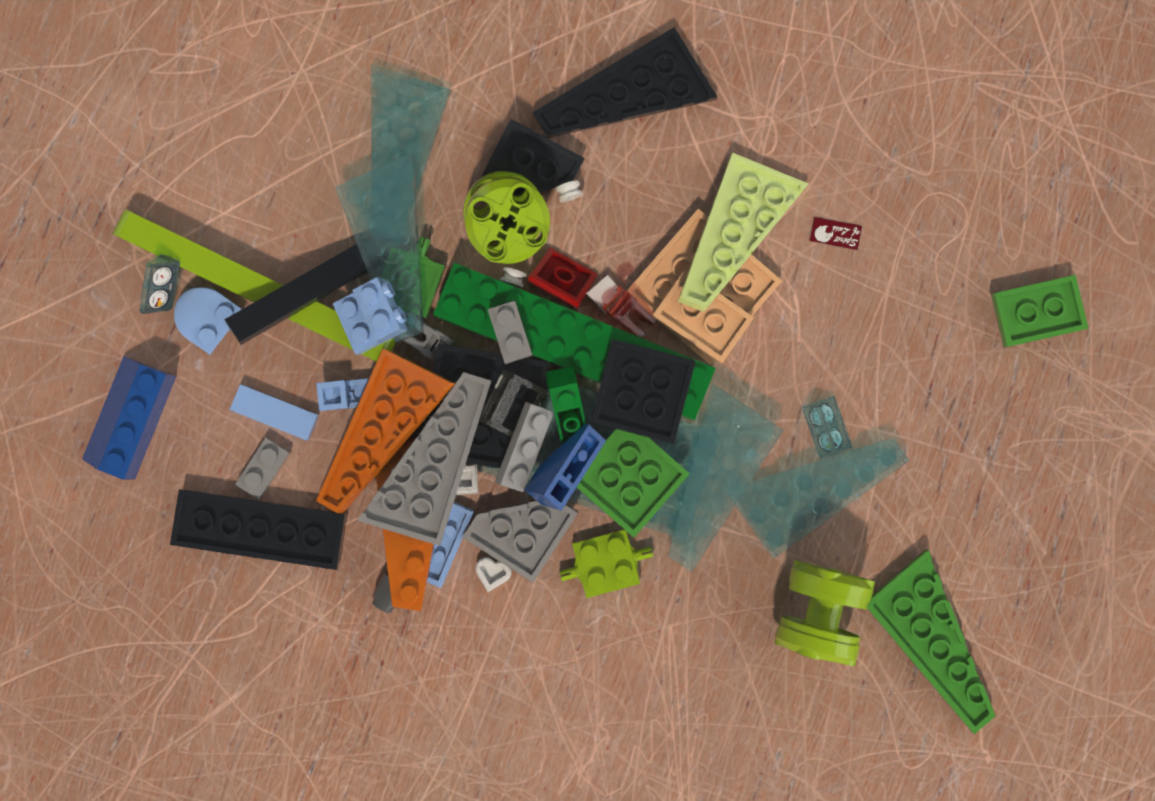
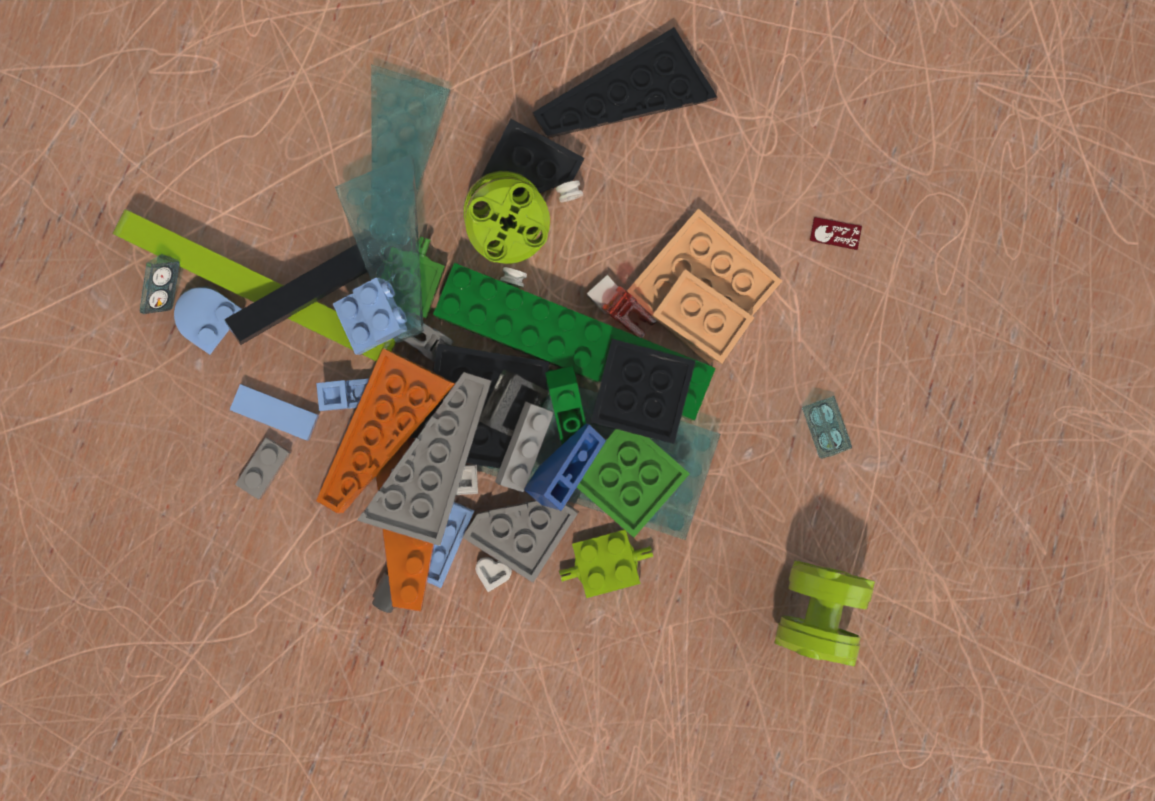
blue slope [82,356,177,480] -> none
black plate [170,489,347,570] -> none
light grey plate [488,301,533,364] -> none
red slope [528,247,598,311] -> none
clear light blue wing [667,384,784,572] -> none
yellowish green wing [677,152,809,312] -> none
clear light blue wing [724,438,910,558] -> none
bright green wing [867,549,996,734] -> none
bright green plate [991,275,1089,348] -> none

